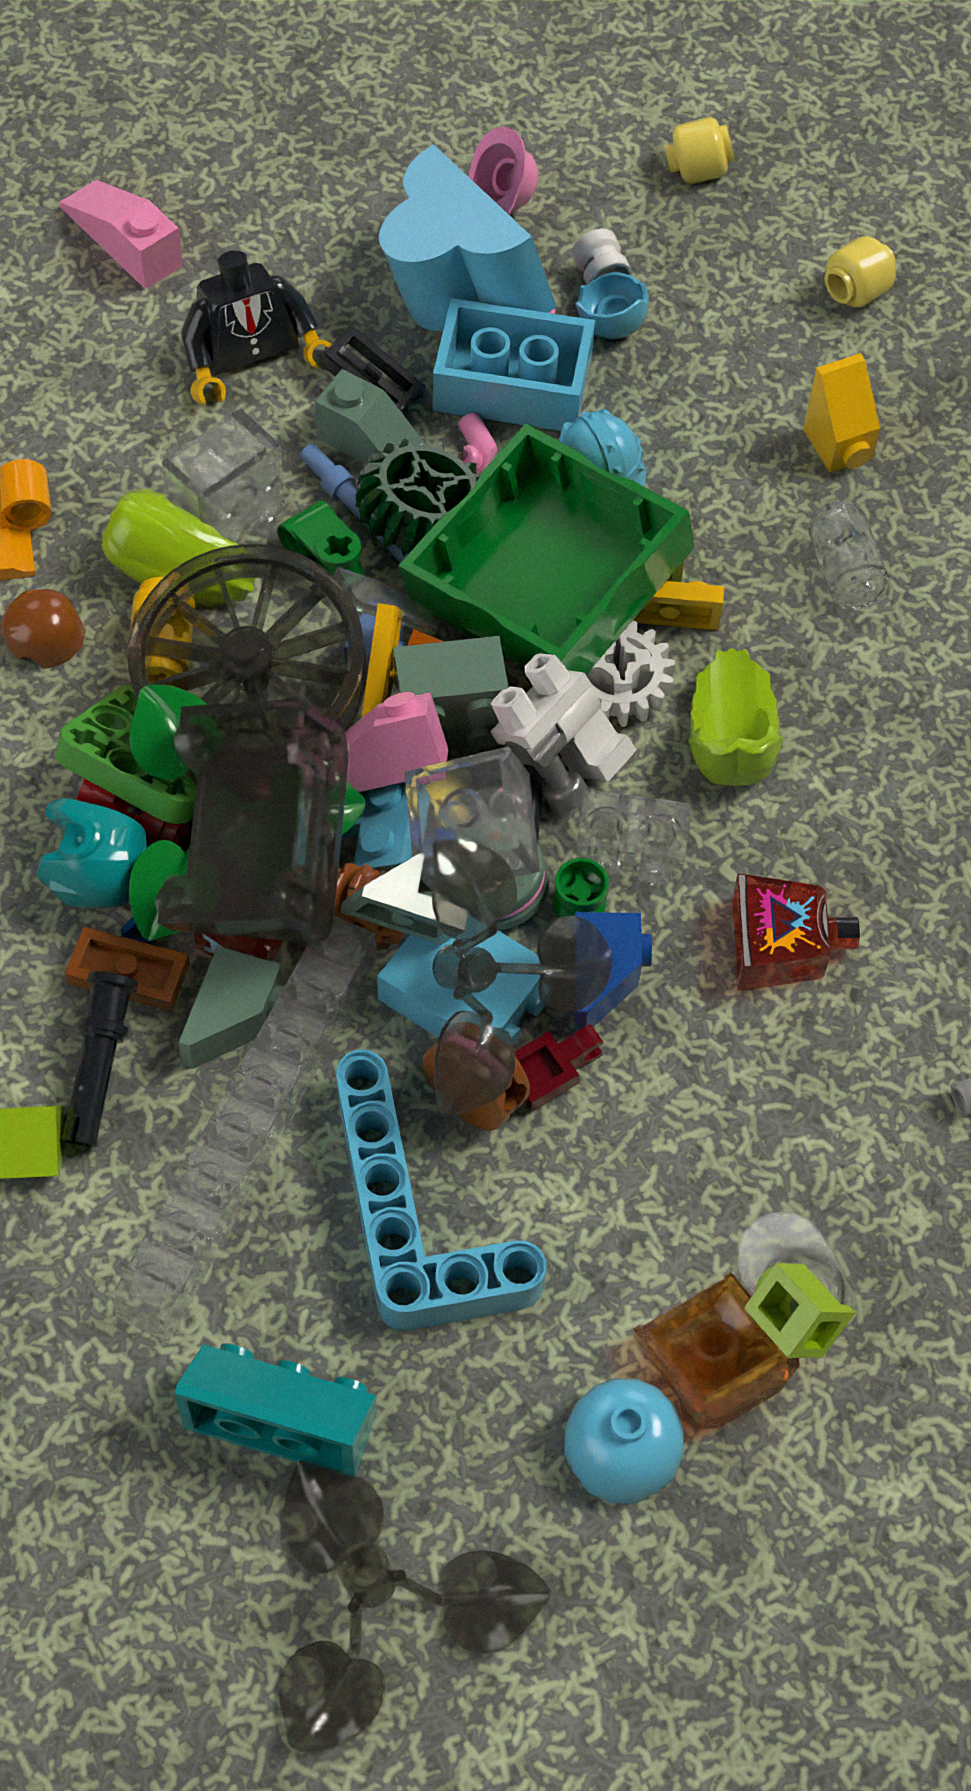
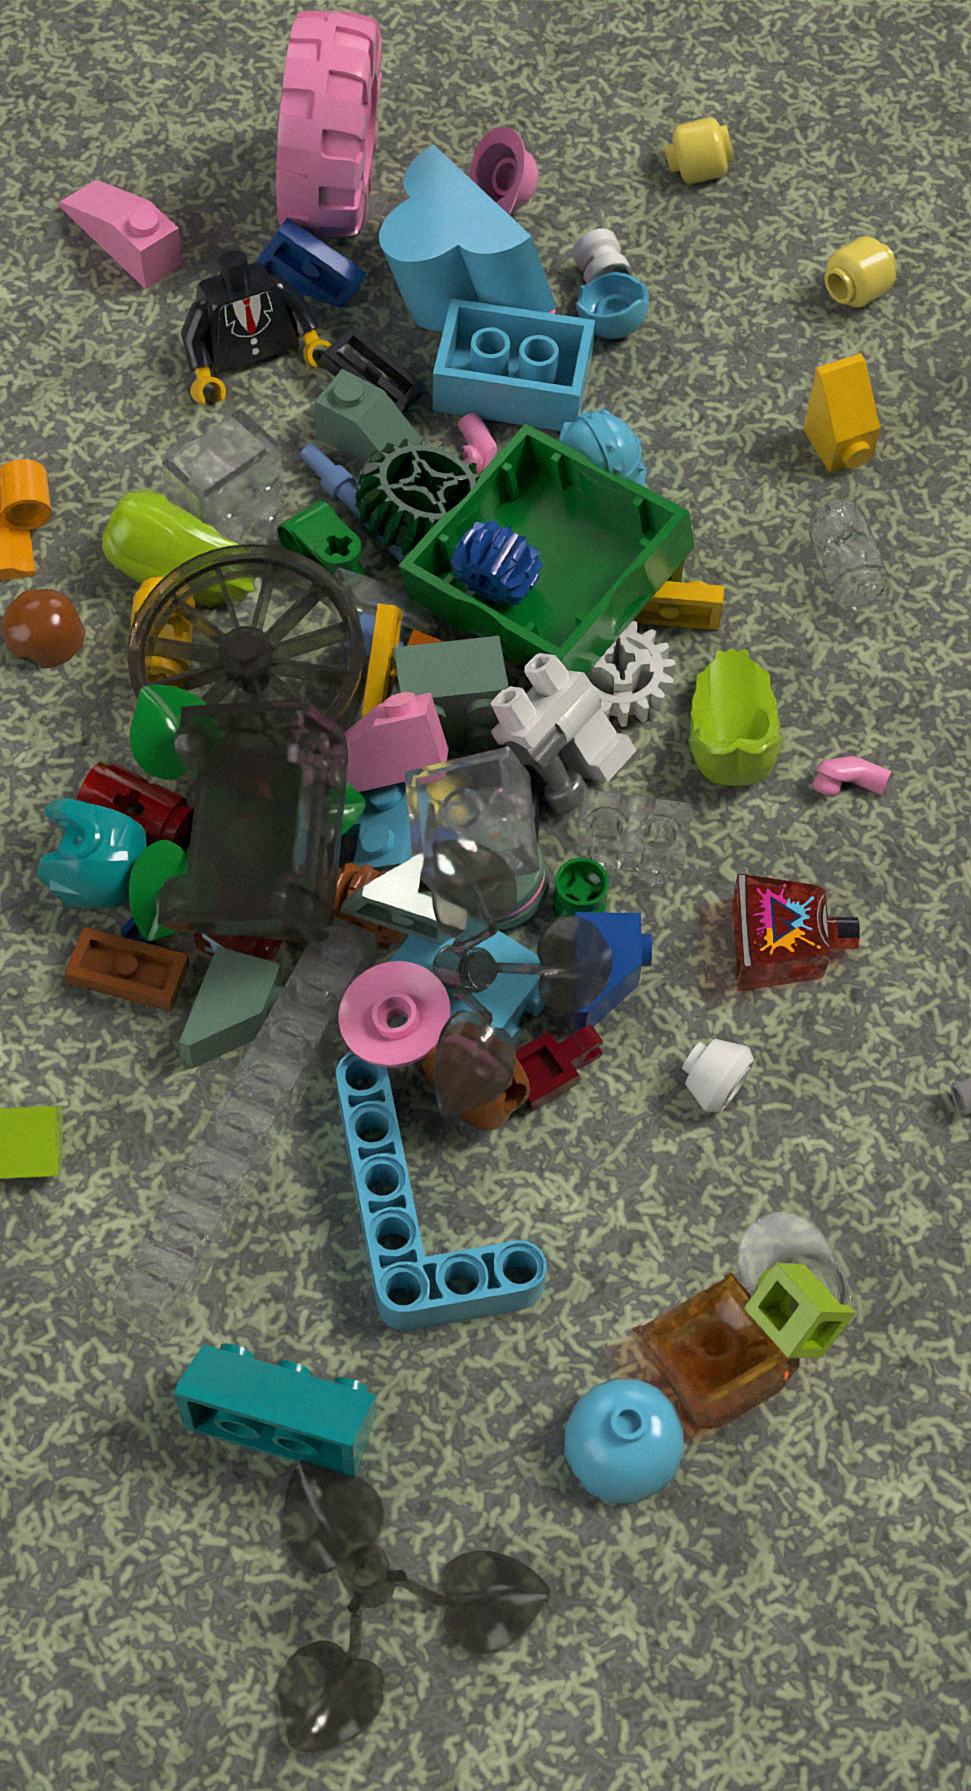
bright green beam [55,685,201,824] -> none
black pin [61,971,138,1147] -> none
none -> blue wing [253,218,367,308]
none -> bright pink wheel [276,10,382,239]
none -> bright pink dish [338,961,451,1068]
none -> blue gear [450,520,543,606]
none -> white cone [682,1039,754,1112]
none -> bright pink arm [812,756,892,797]

